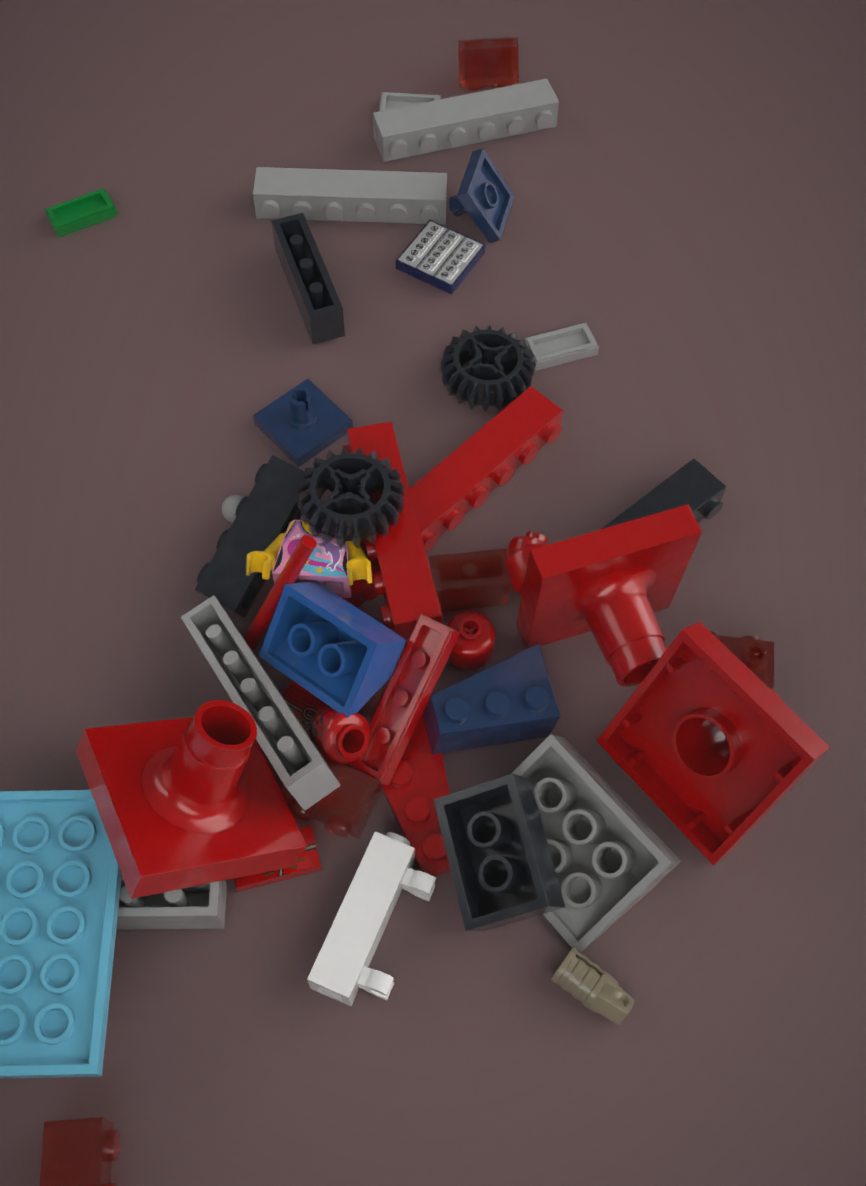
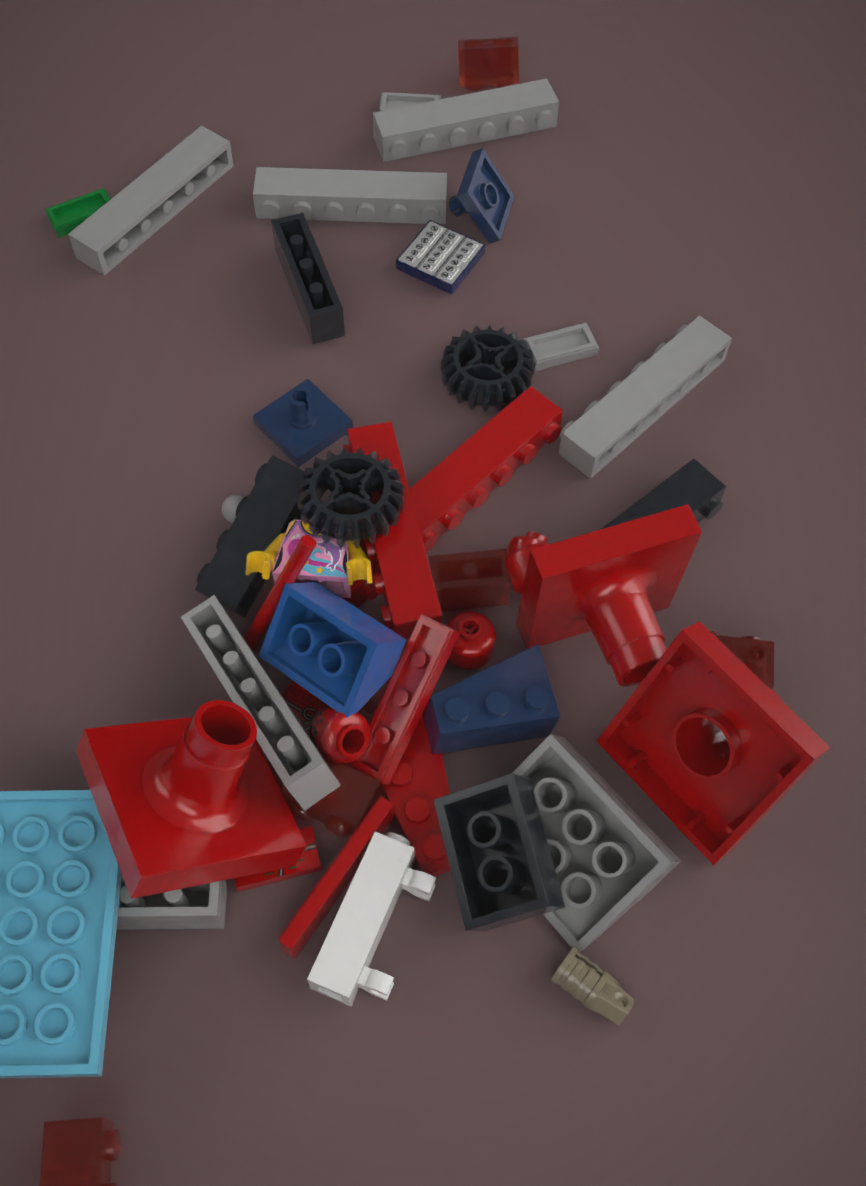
none -> light grey brick [68,125,234,276]
none -> red tile [278,796,395,959]
none -> light grey brick [559,315,732,479]

